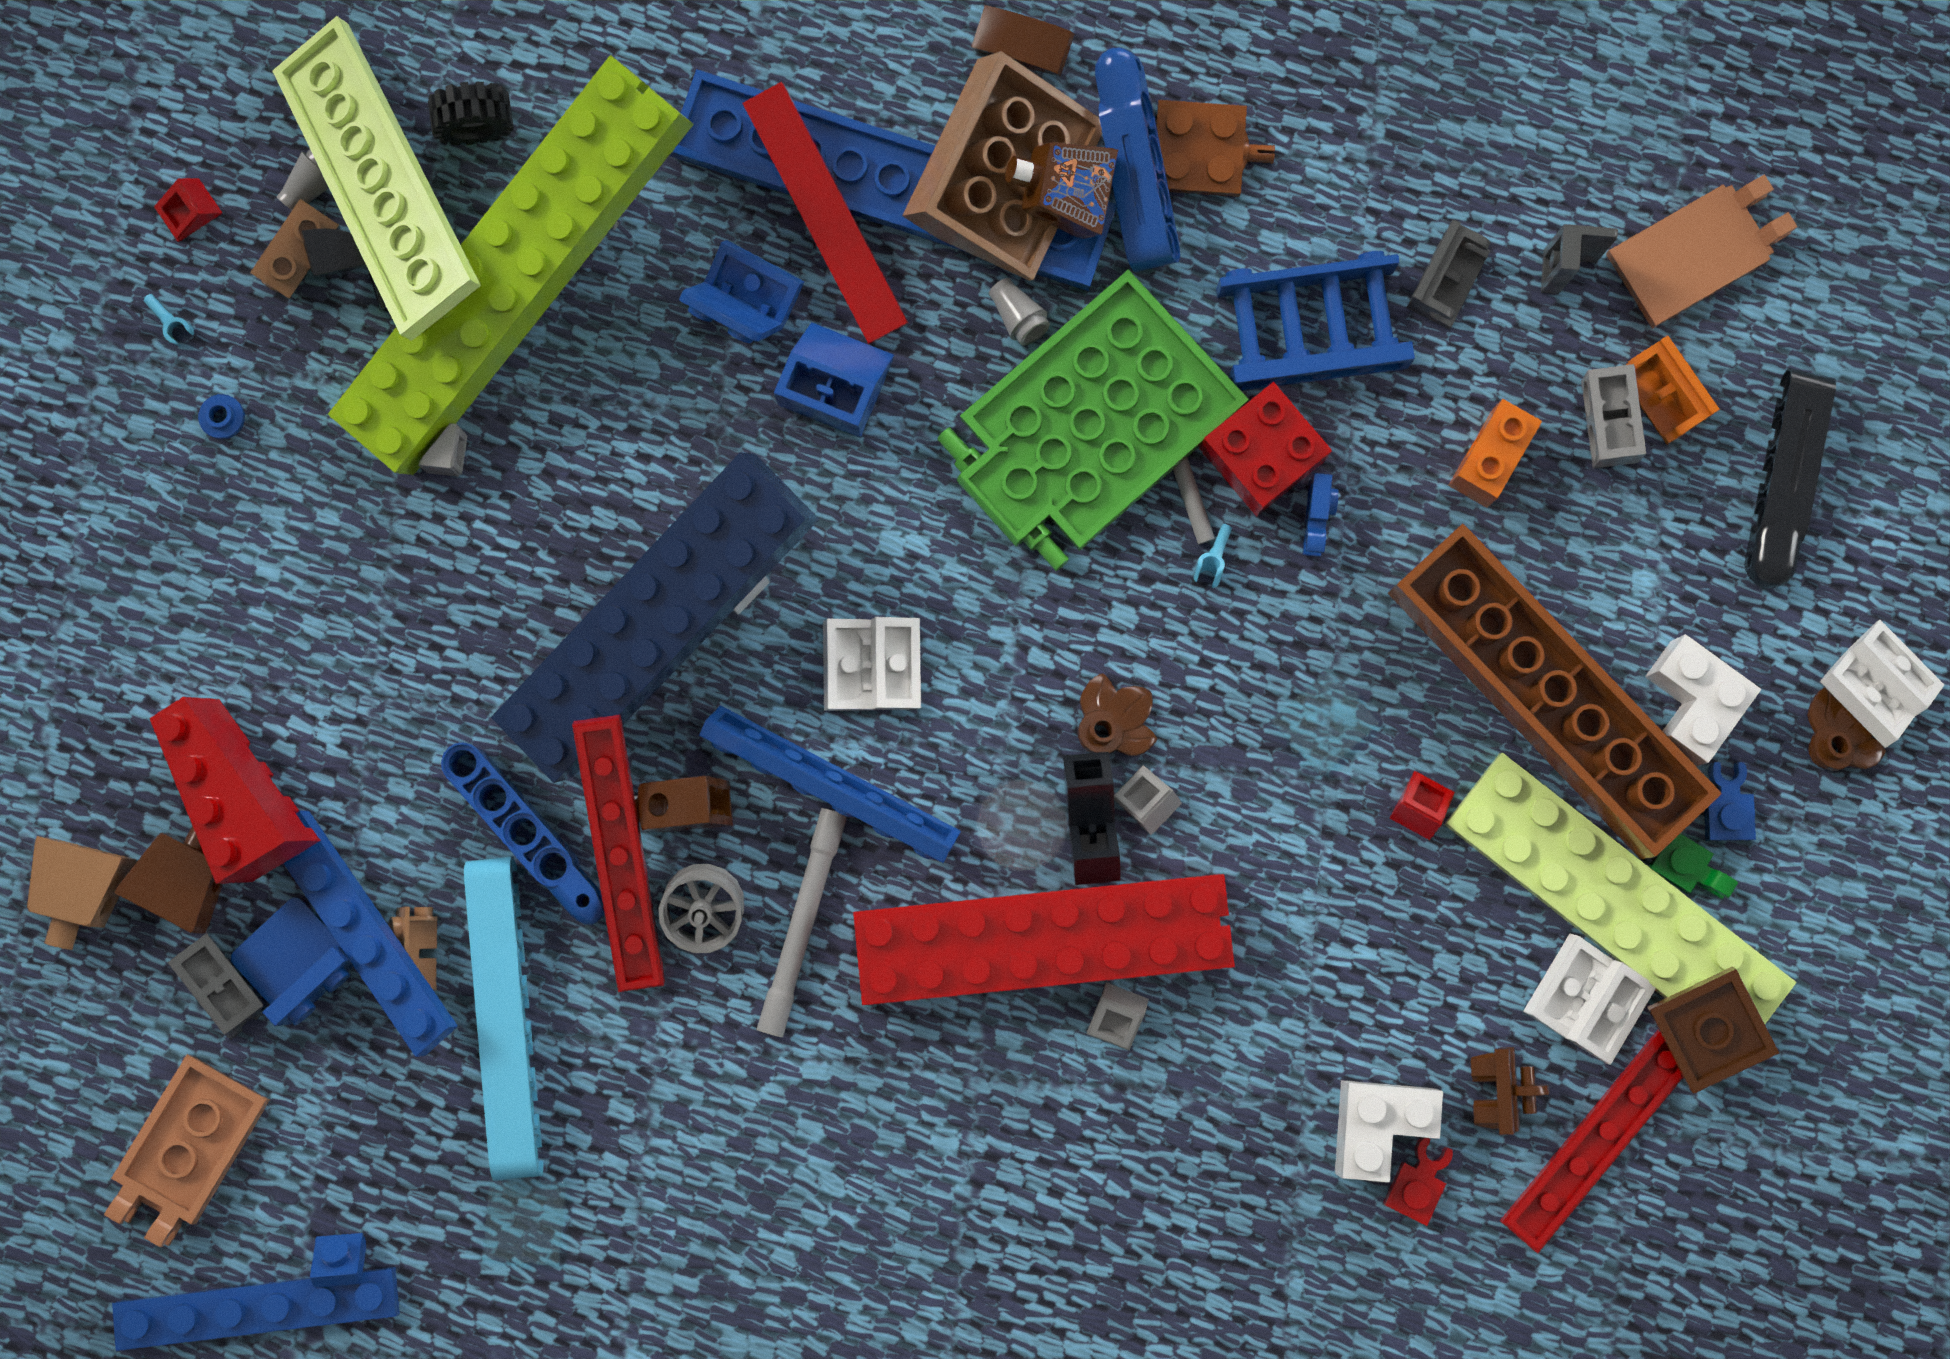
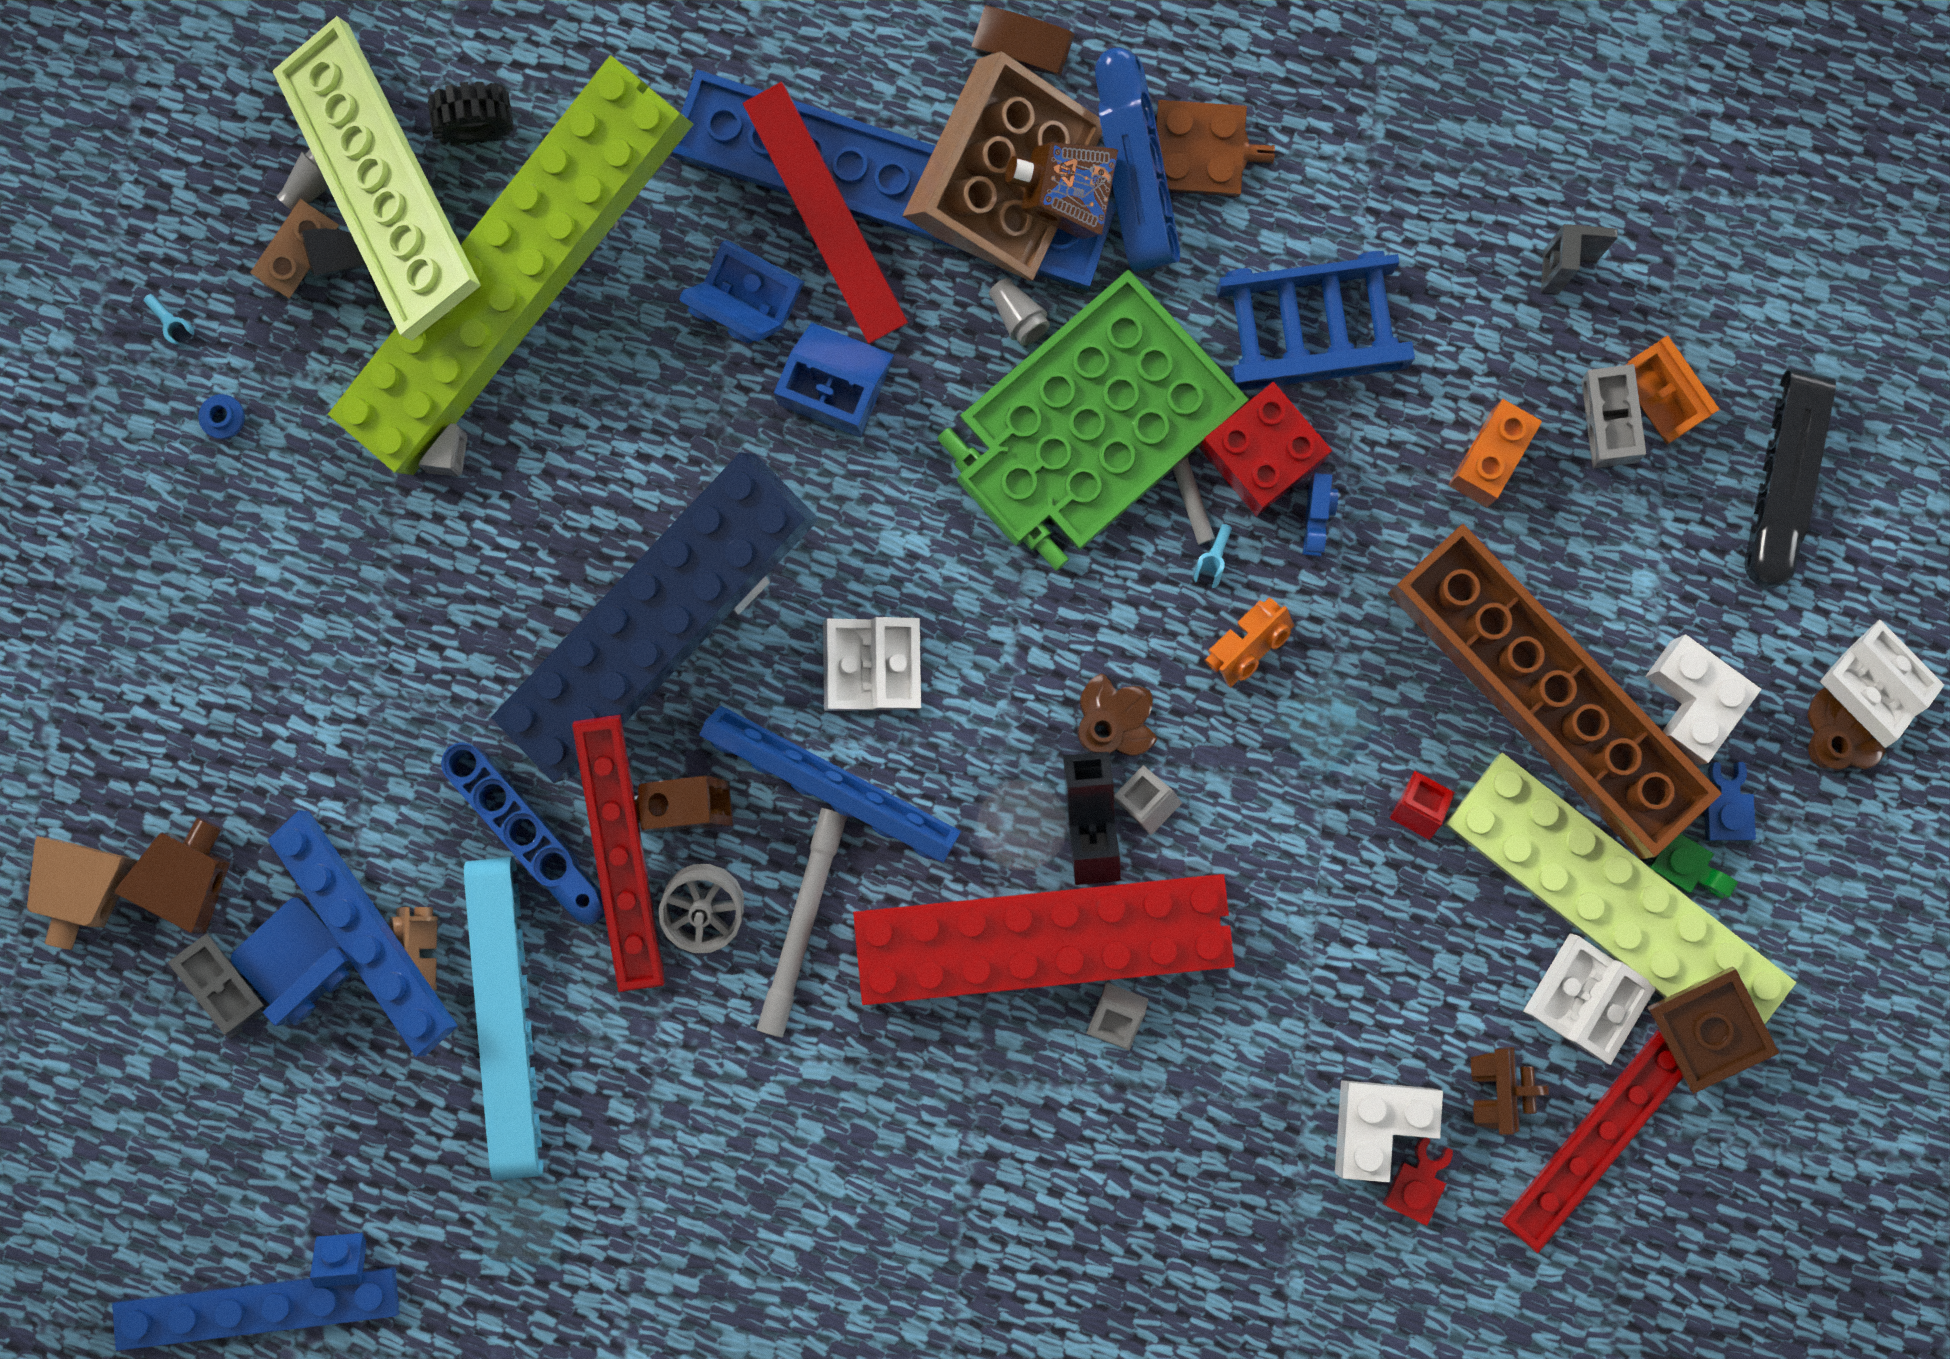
nougat tile [104,1054,270,1247] -> none
red wedge [149,697,321,884] -> none
red slope [154,178,222,242] -> none
dark grey hinge [1406,219,1491,330] -> none
nougat tile [1606,174,1798,329] -> none
none -> orange hinge [1205,597,1294,688]

